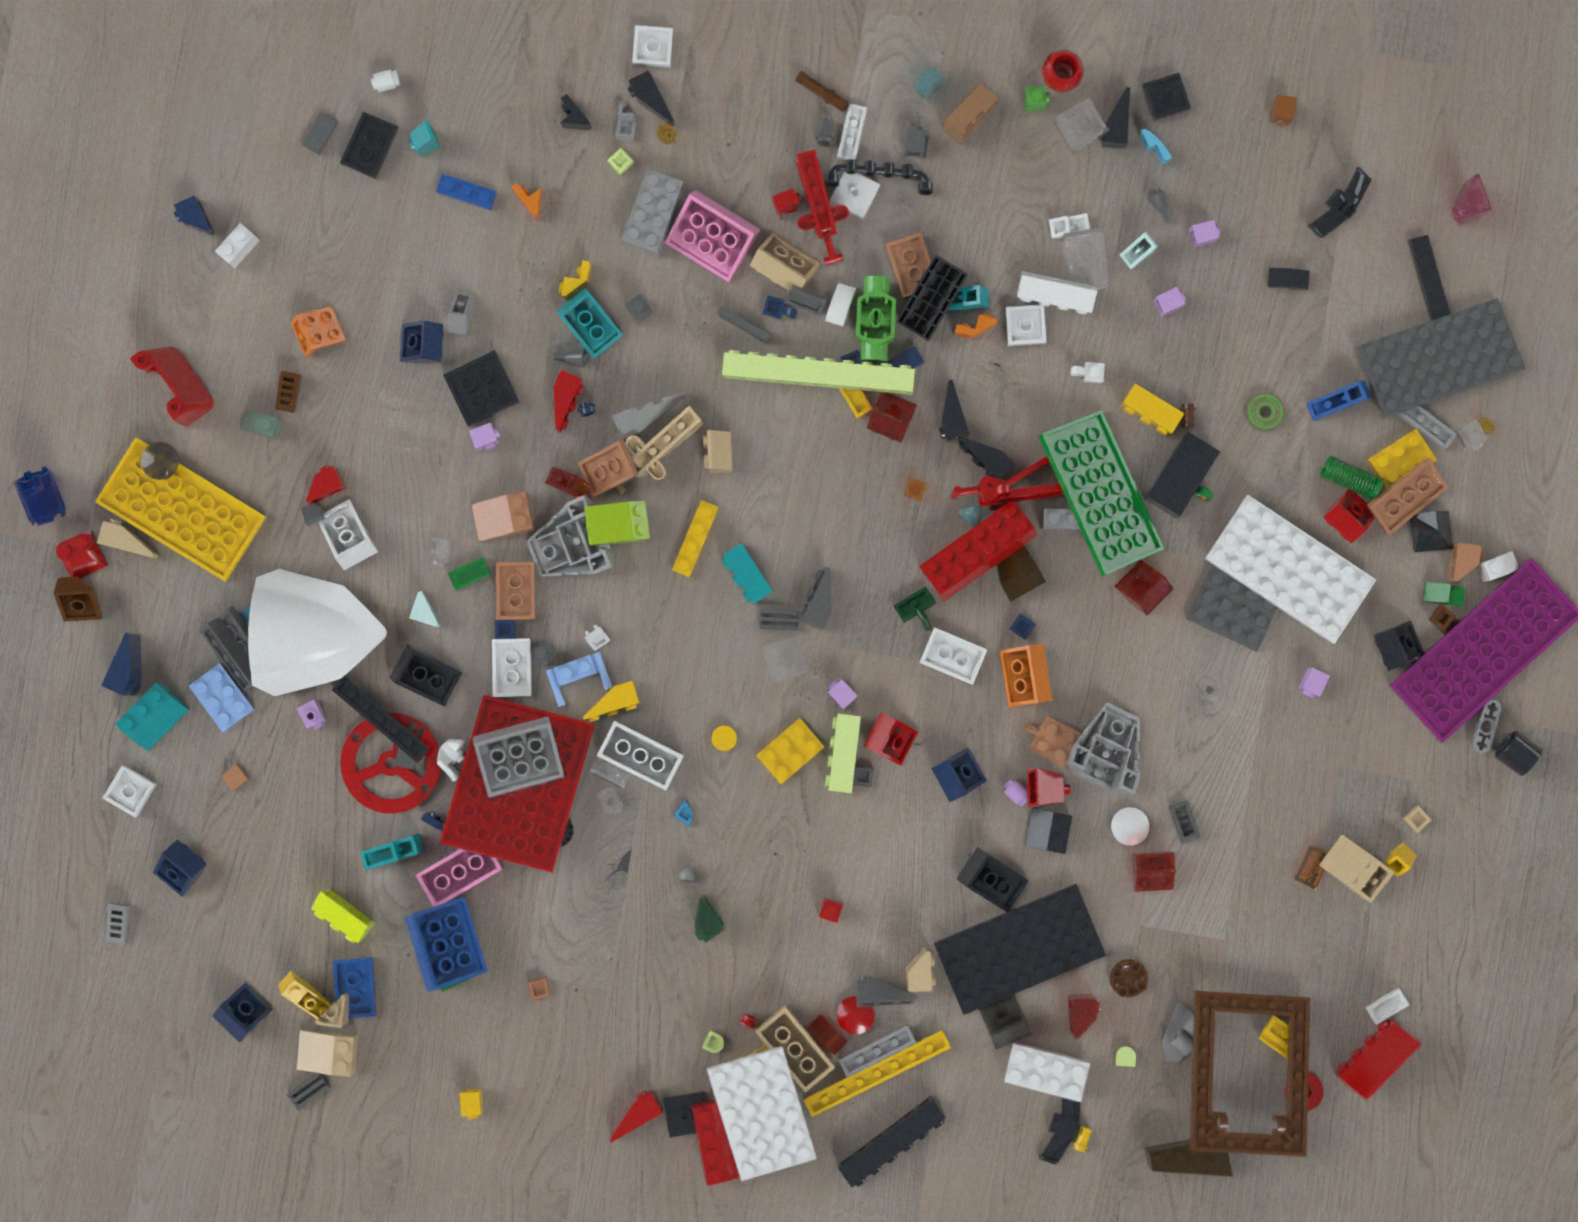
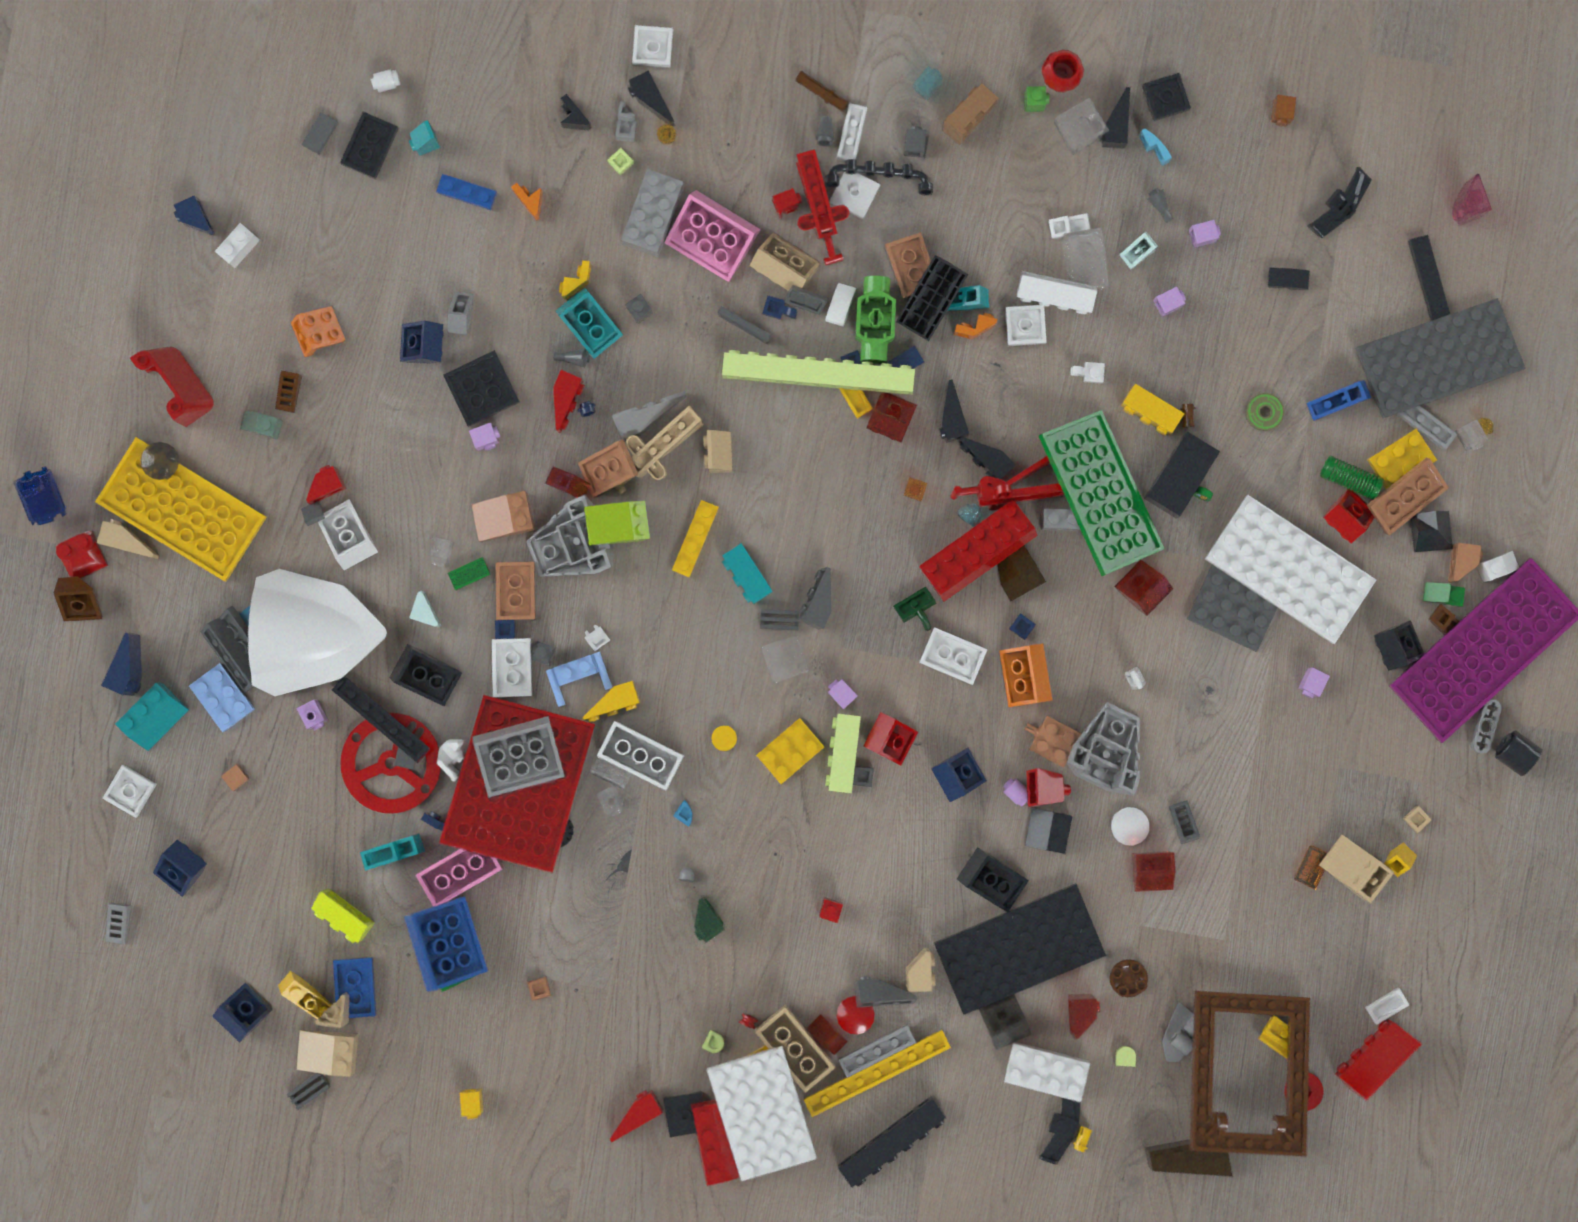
none -> white slope [1124,667,1146,690]

